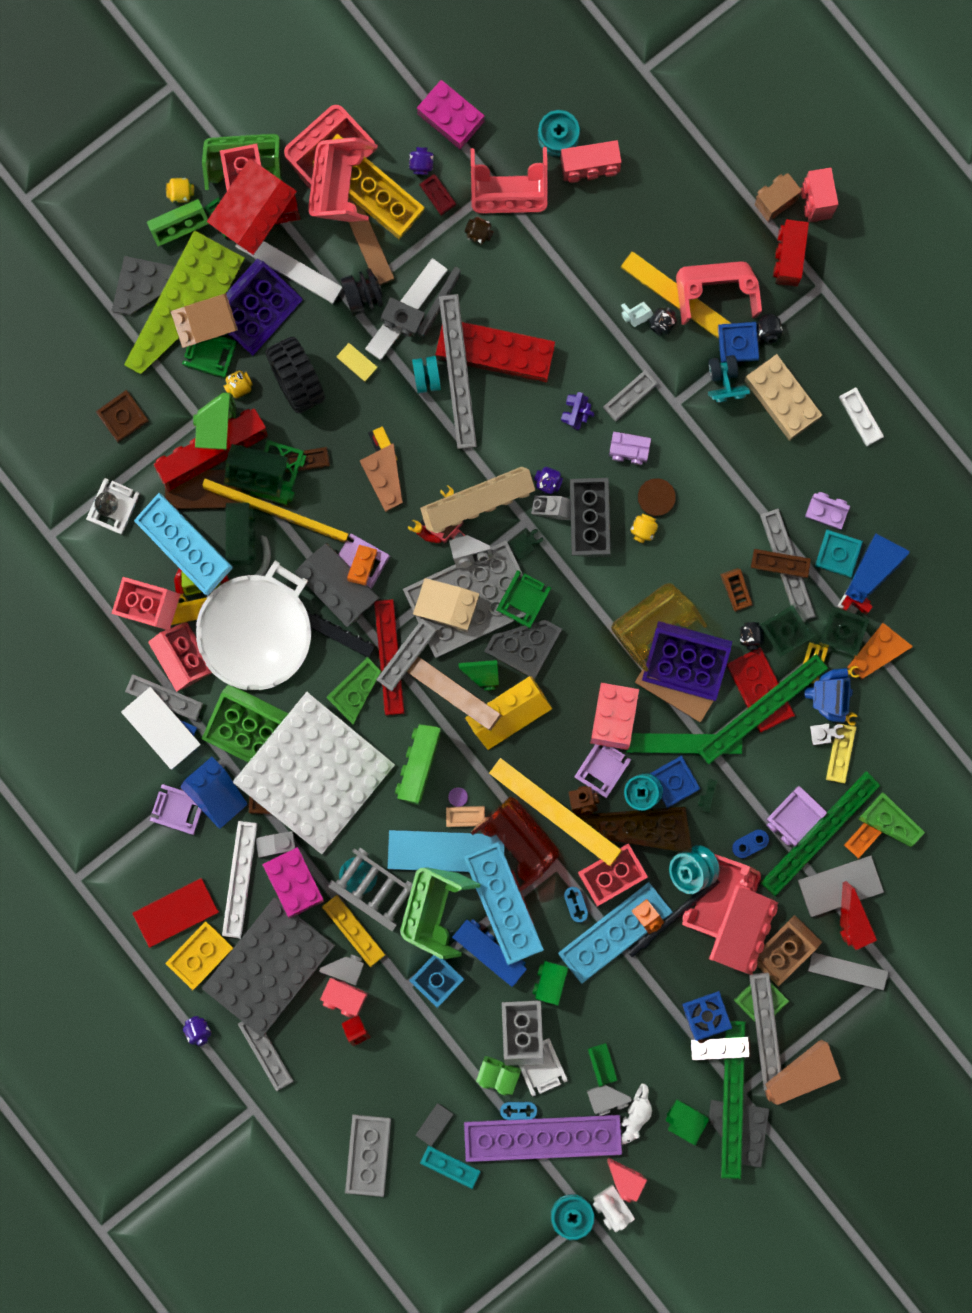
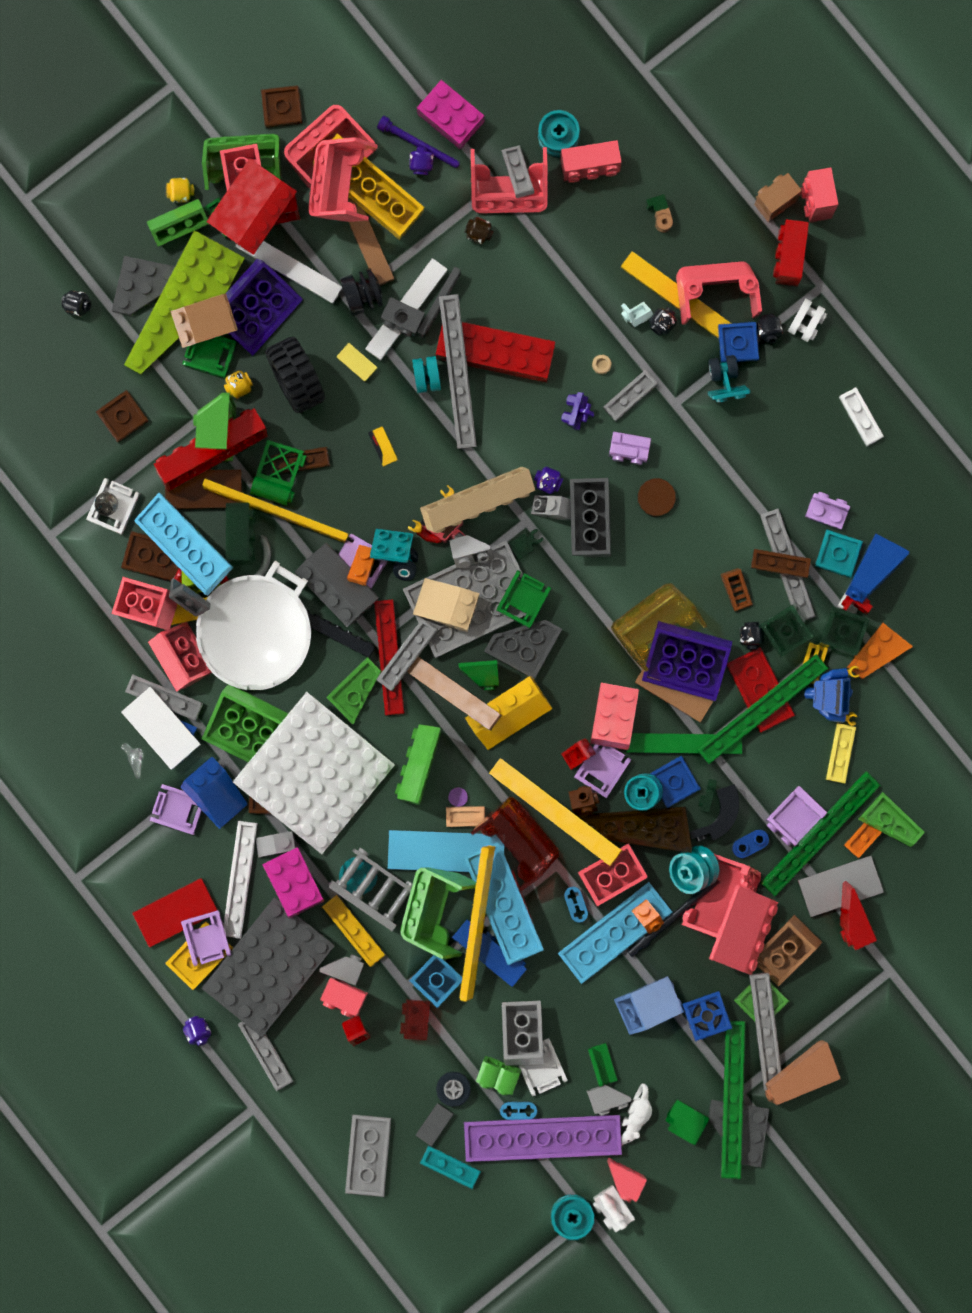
clear green brick [224,444,288,498] -> none
nougat wing [360,443,403,512] -> none
dark red plate [419,174,456,216] -> none
green slope [532,961,568,1005] -> none
yellow head [630,513,658,543] -> none
plate [691,1037,751,1061] -> none
tan brick [744,354,822,441] -> none
light grey tile [808,952,888,990] -> none
plate [810,724,846,746] -> none
none -> black head [61,290,91,316]
none -> reddish brown tile [121,531,179,581]
none -> clear animal [121,743,143,779]
none -> dark grey panel [169,578,211,617]
none -> lavender container [181,910,231,966]
none -> reddish brown tile [261,85,303,128]
none -> teal plate [370,529,418,581]
none -> dark purple piece [377,115,460,168]
none -> clear red brick [400,999,430,1040]
none -> black wheel [436,1071,471,1107]
none -> yellow tile [459,845,495,1001]
none -> light grey tile [501,145,535,198]
none -> red slope [561,738,596,770]
none -> tan tile [592,355,611,375]
none -> medium blue slope [614,976,684,1035]
none -> leg [645,194,673,233]
none -> black arch [689,784,739,842]
none -> white brick [787,298,827,342]

